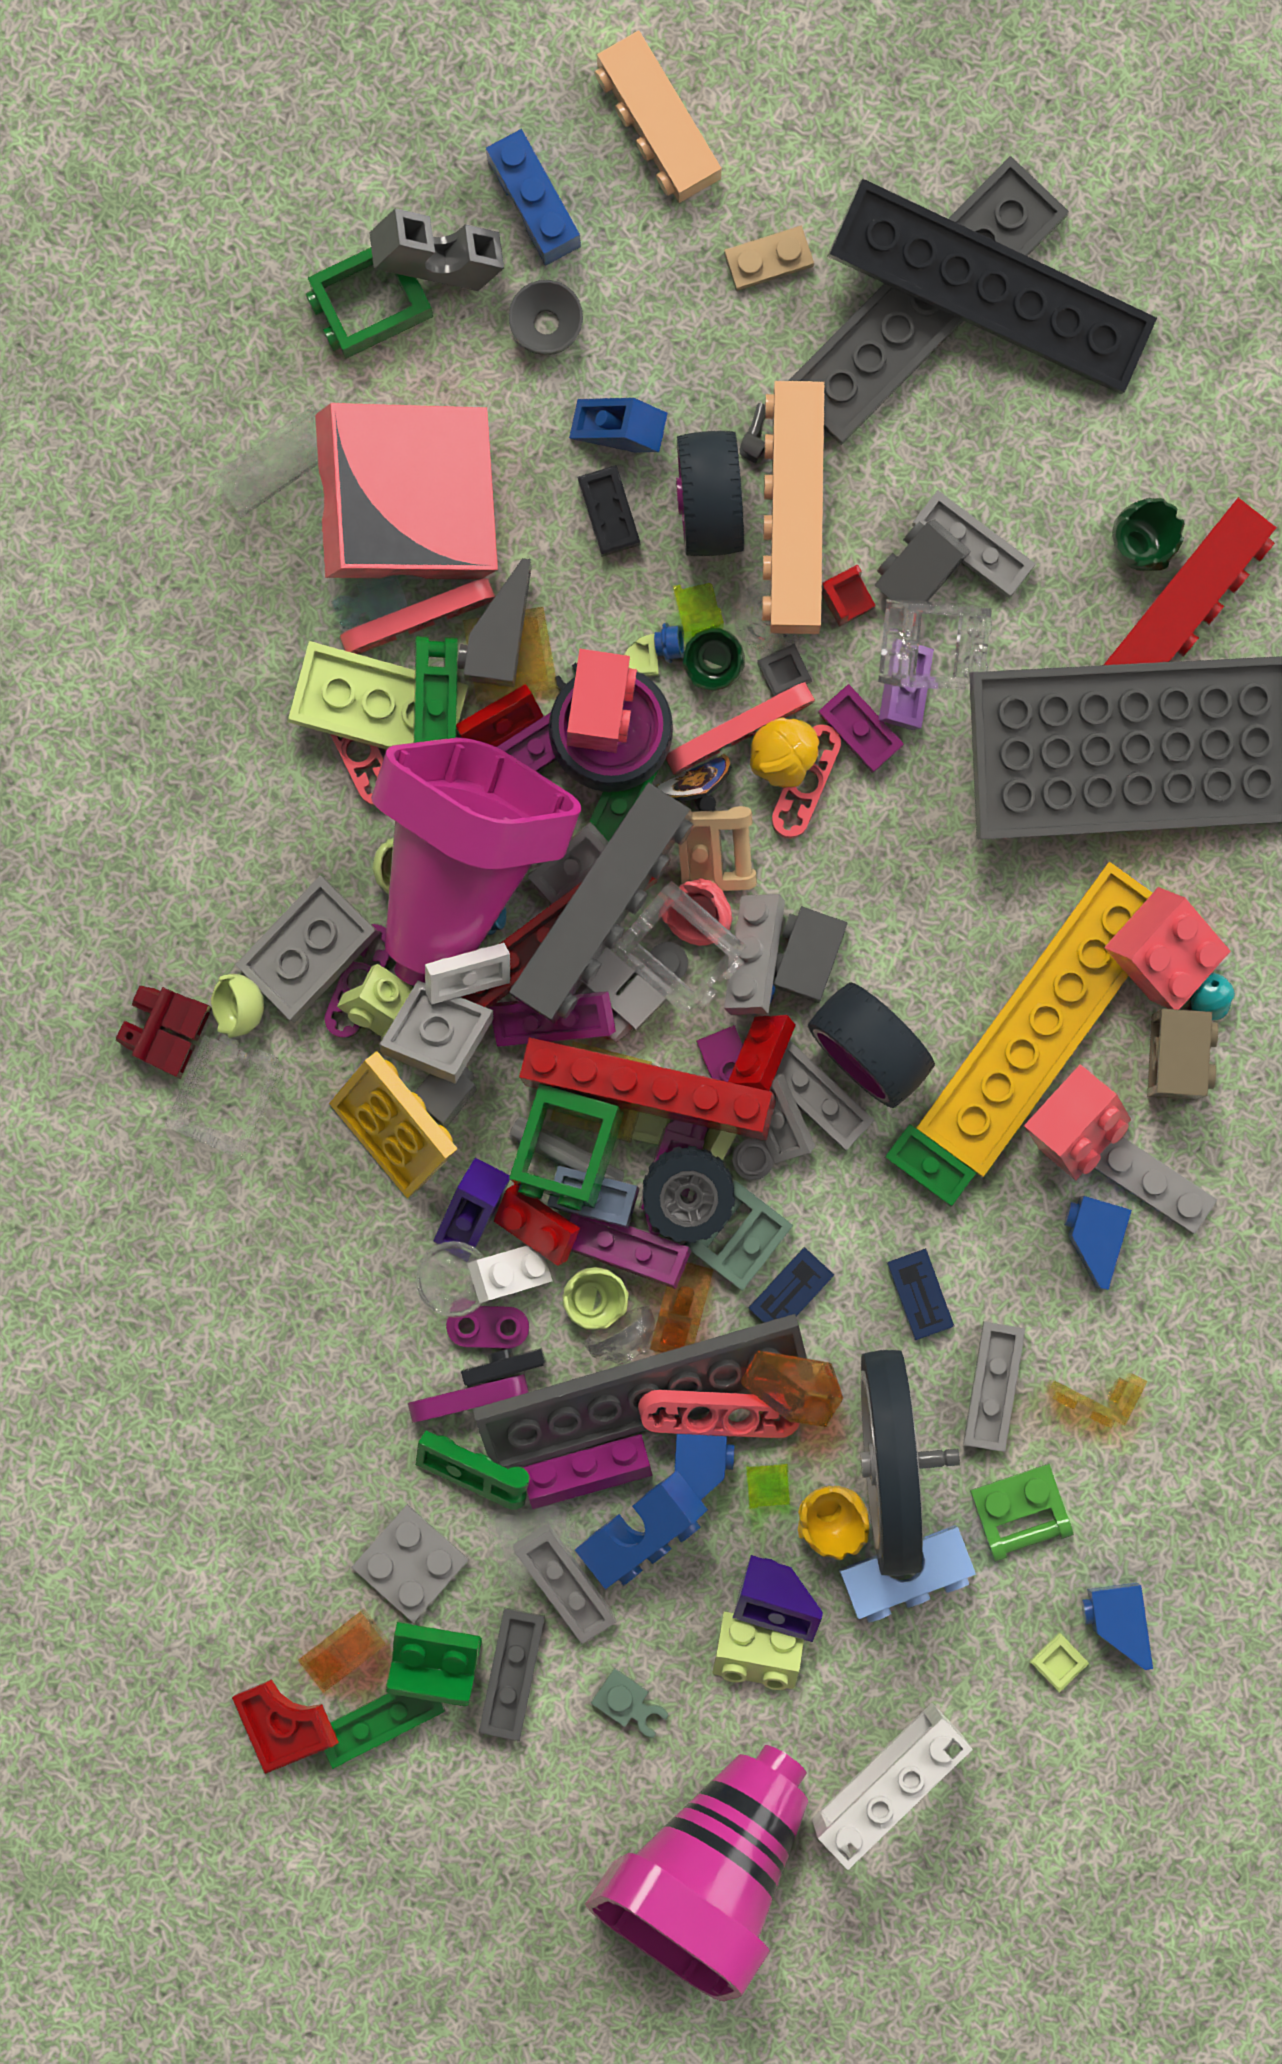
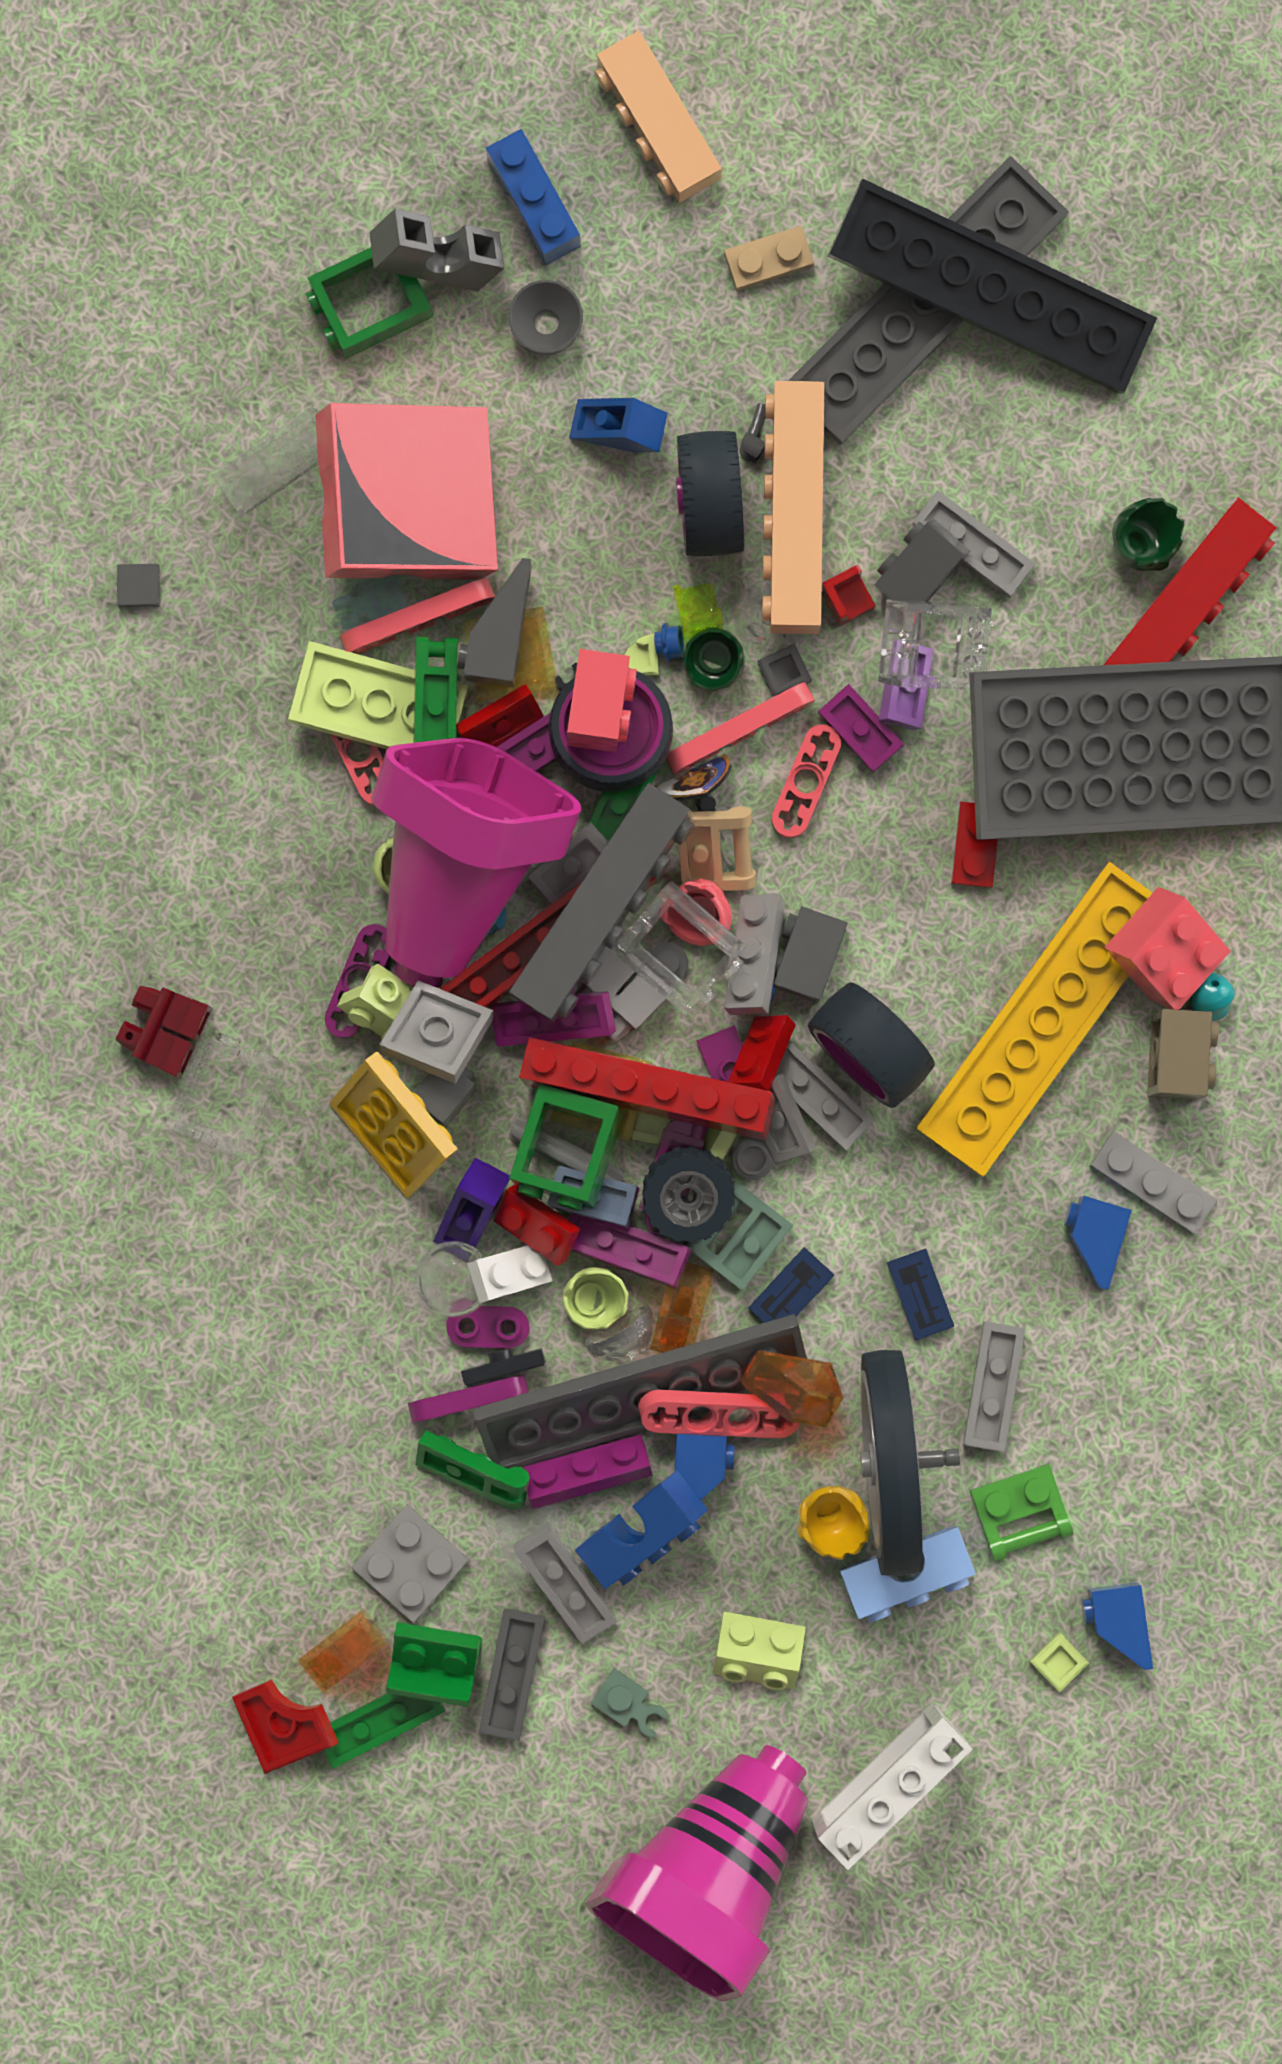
yellowish green hair [211,974,264,1038] -> none
light grey plate [235,875,380,1023] -> none
white plate [425,943,510,1005] -> none
black plate [577,465,641,557] -> none
dark purple slope [732,1555,823,1642] -> none
clear neon green panel [745,1462,790,1509] -> none
yellow hair [750,717,820,788] -> none
green plate [884,1124,976,1207] -> none
coral brick [1024,1064,1131,1181] -> none
clear yellow bracket [1047,1373,1148,1429] -> none
none -> dark grey tile [117,564,160,607]
none -> red plate [951,801,998,888]

